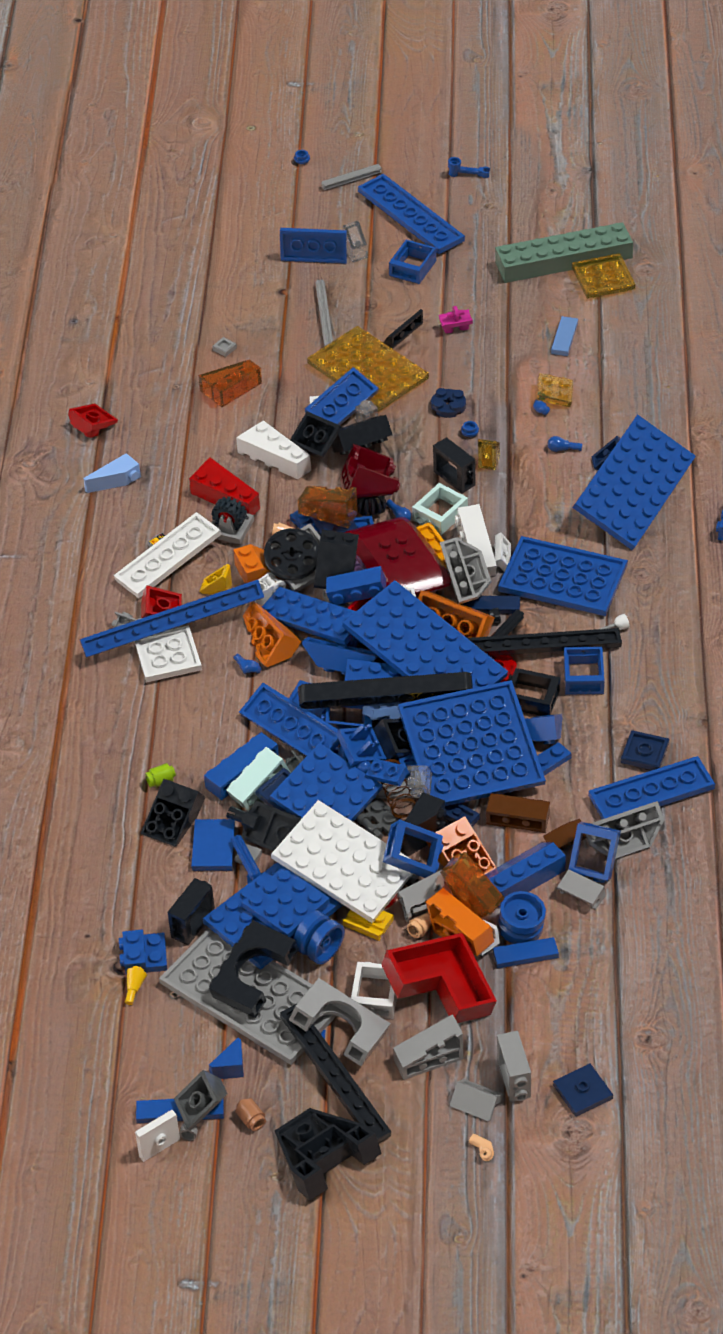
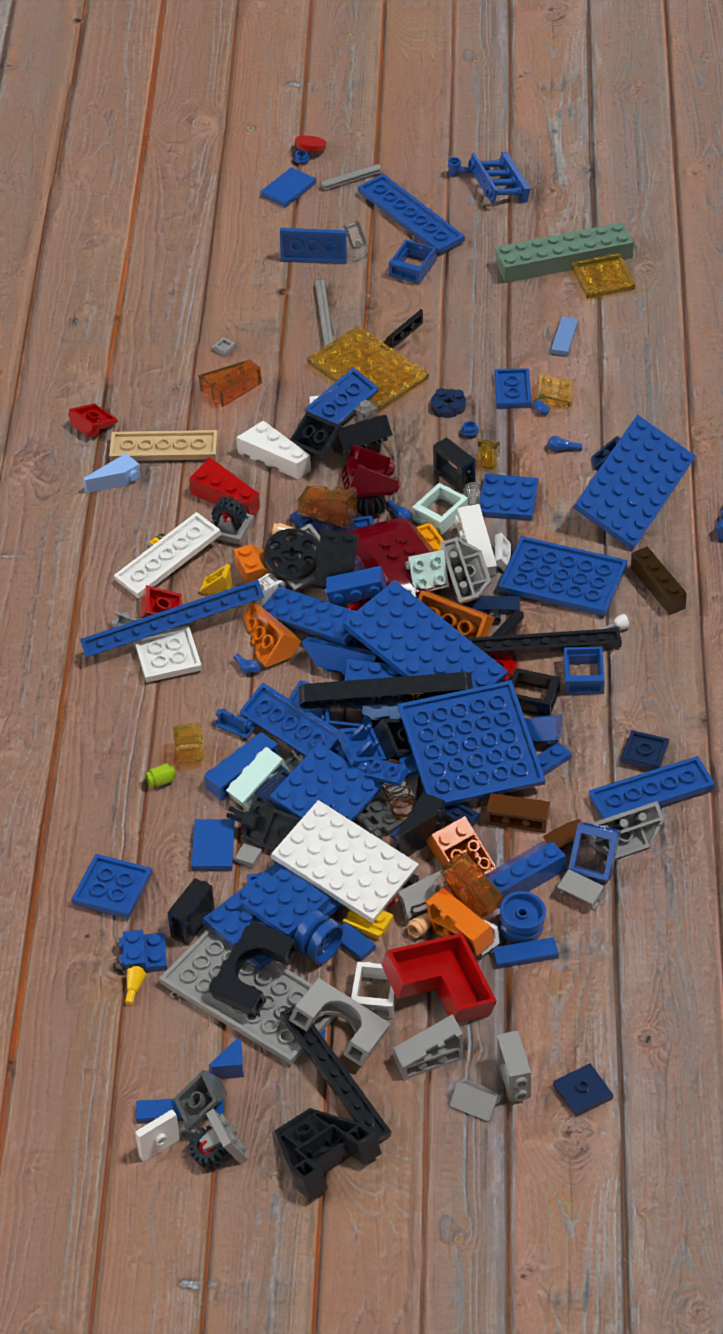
black slope [140,779,206,847] -> none
blue axle [231,835,261,880] -> none
nougat brick [235,1098,266,1131] -> none
blue window [383,819,443,878] -> none
clear brick [407,765,432,798] -> none
dark pink hips [439,306,473,334] -> none
light nougat arm [469,1134,494,1161] -> none
none -> blue plate [72,854,152,919]
none -> tan plate [109,430,218,461]
none -> clear yellow brick [172,722,205,764]
none -> plate [189,1109,248,1170]
none -> blue hinge [213,708,257,739]
none -> blue tile [261,167,317,207]
none -> red tile [294,135,326,152]
none -> blue tile [341,922,376,961]
none -> light aqua hinge [406,550,449,591]
none -> clear cone [464,482,482,506]
none -> blue fence [468,152,531,204]
none -> blue plate [479,474,539,521]
none -> blue tile [494,368,532,409]
none -> dark brown brick [631,546,687,615]

